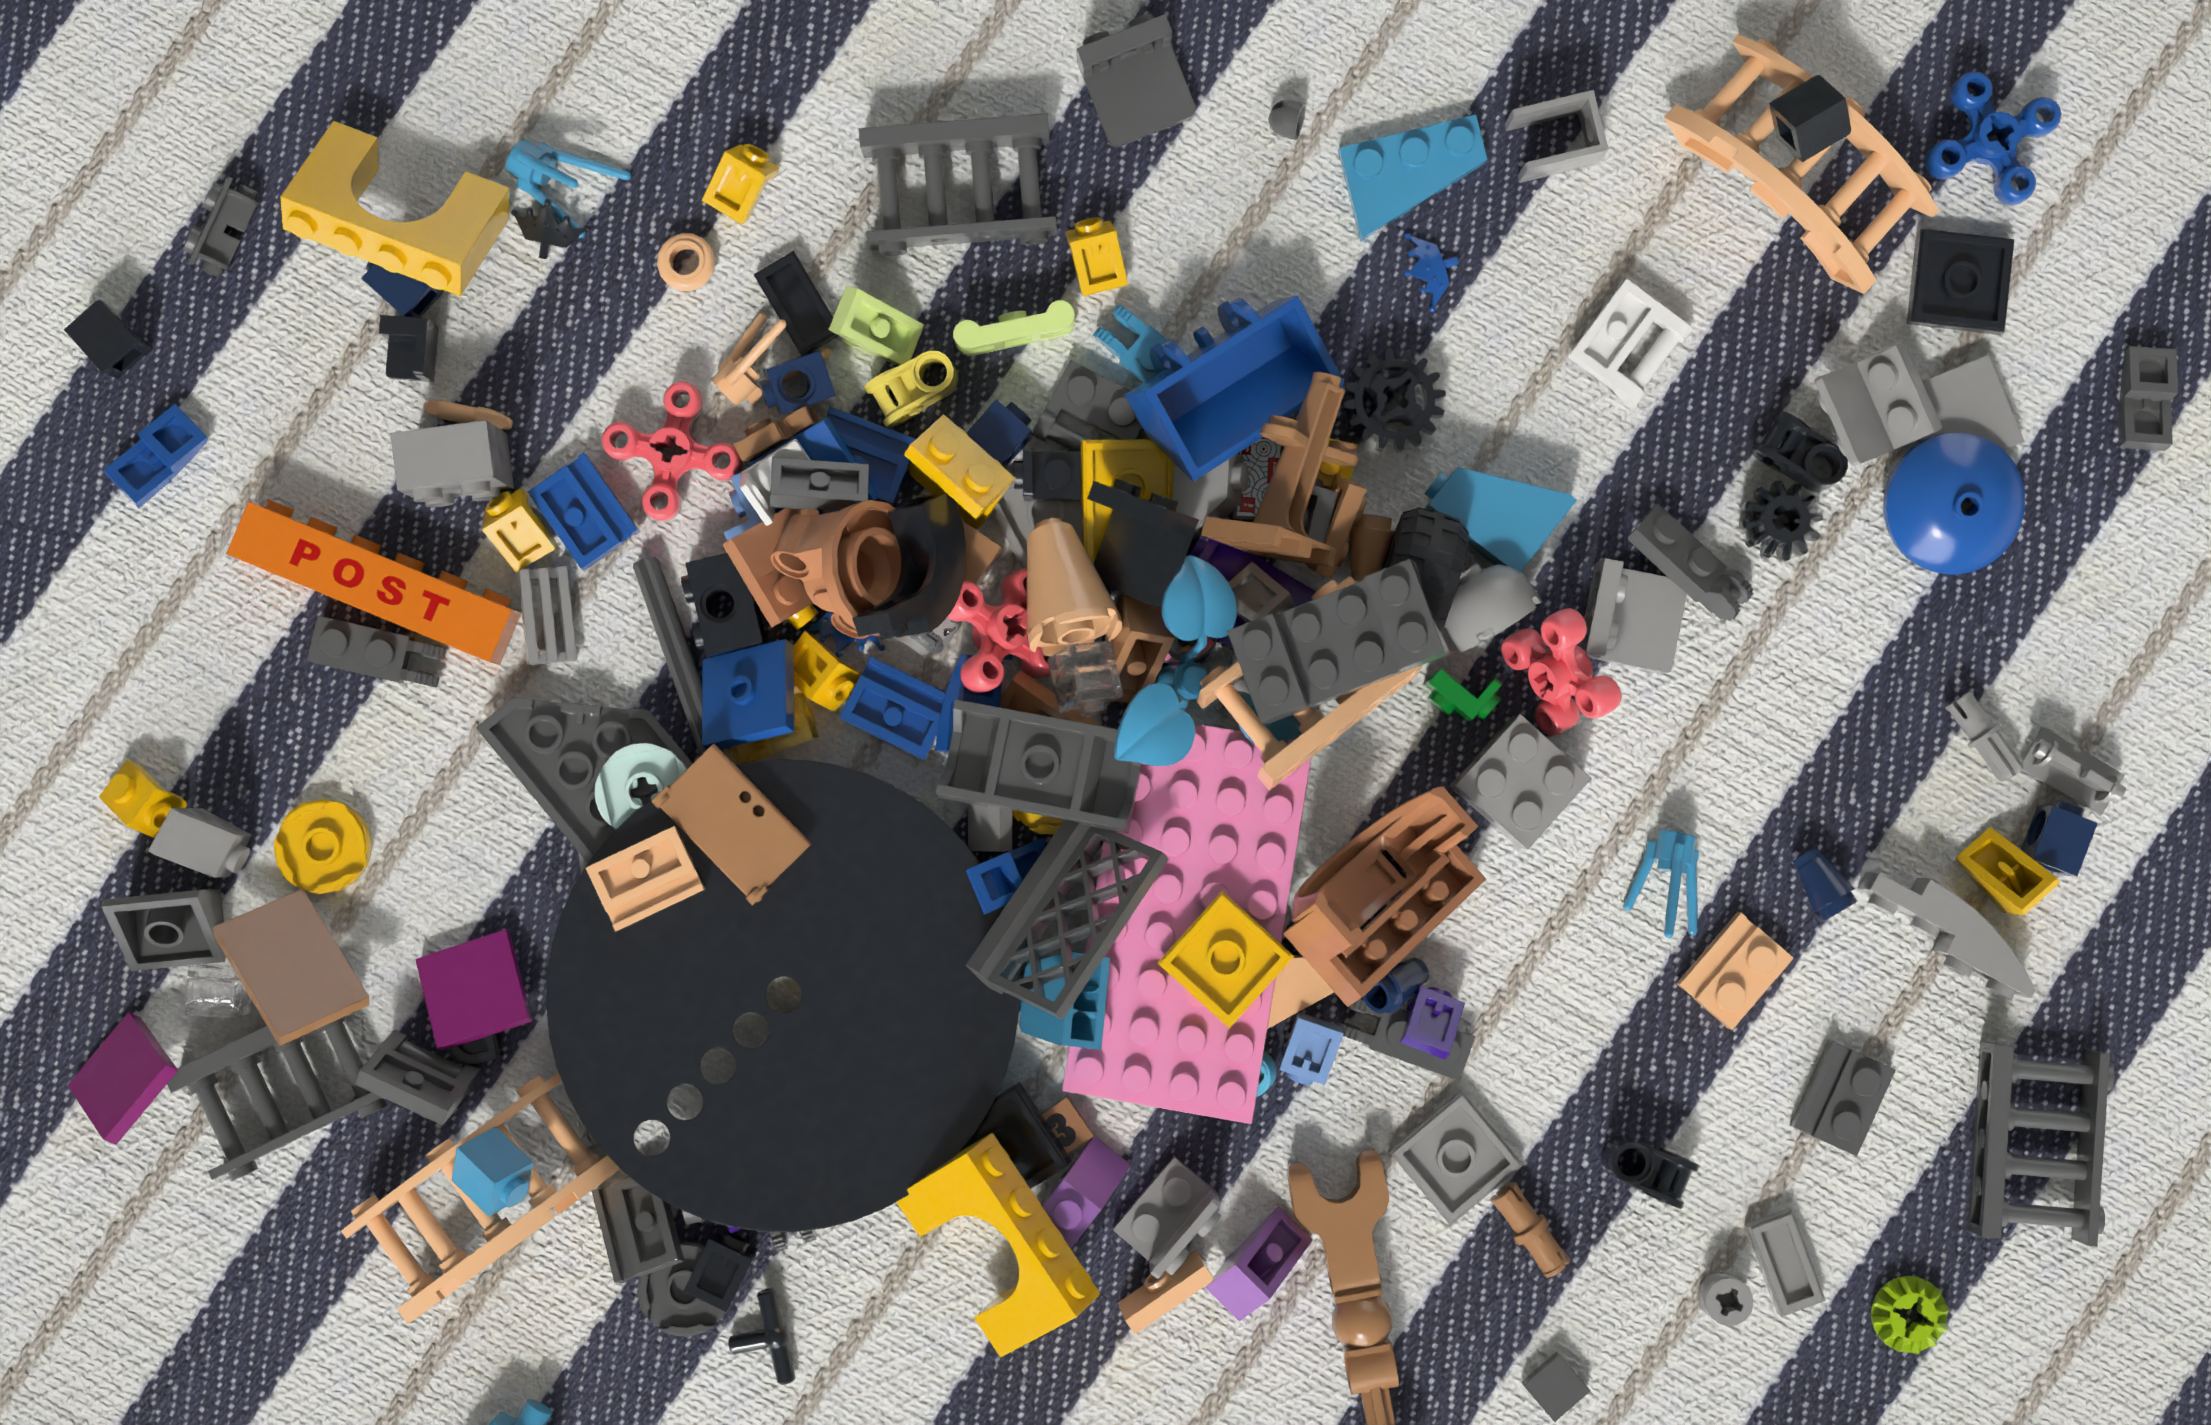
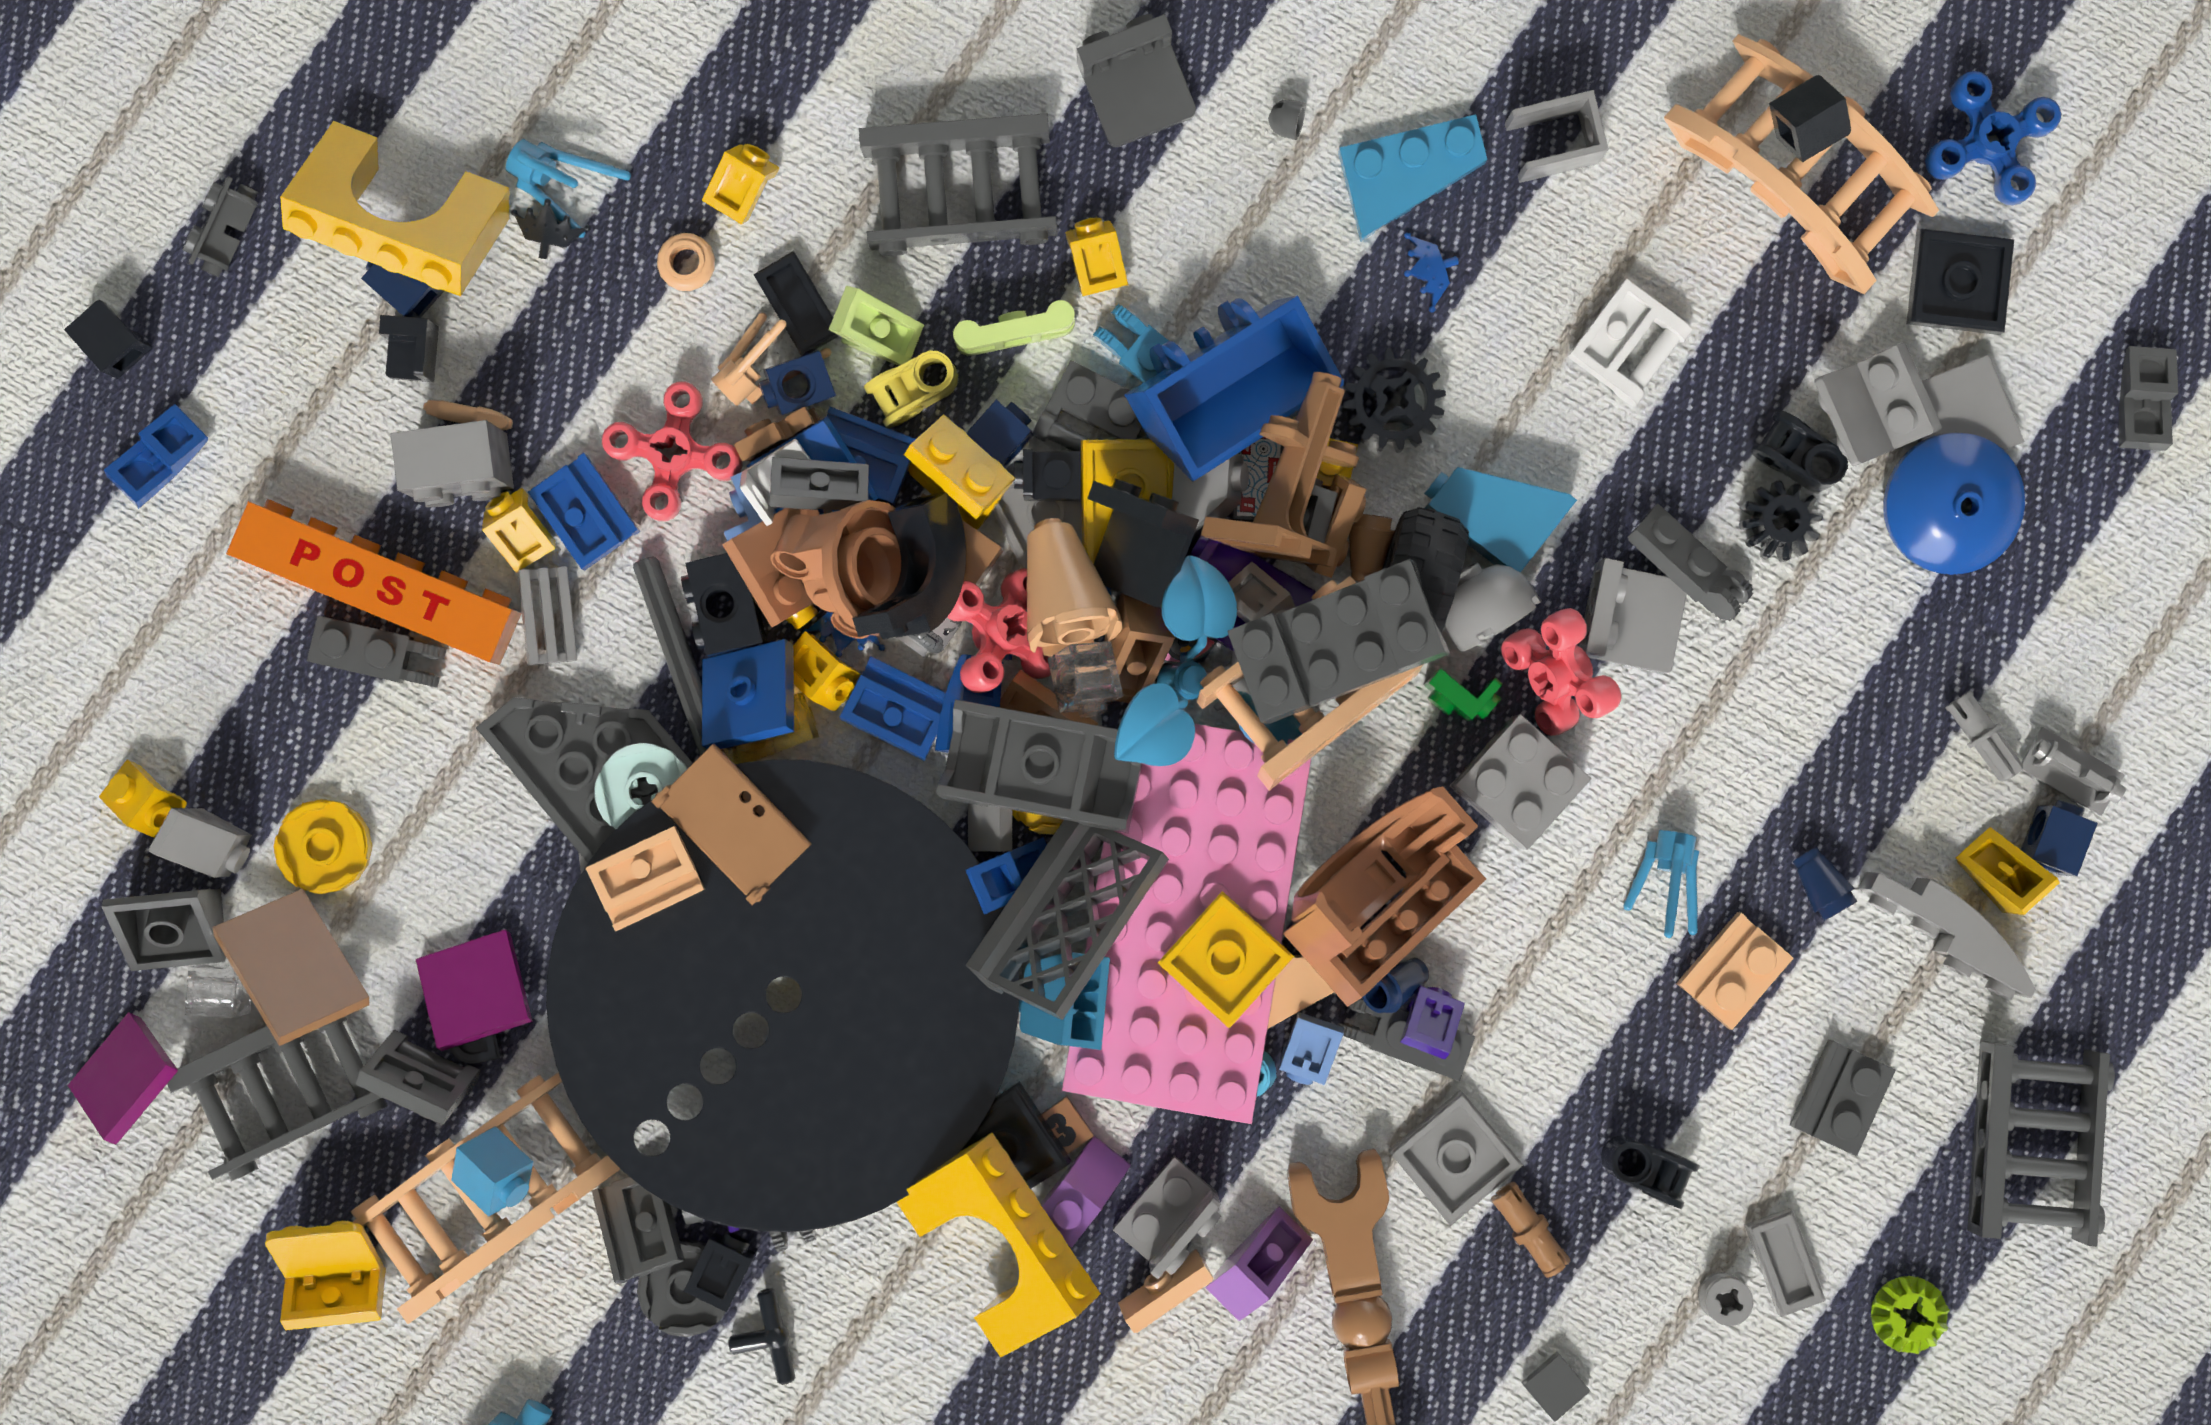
none -> yellow bracket [265,1221,386,1330]

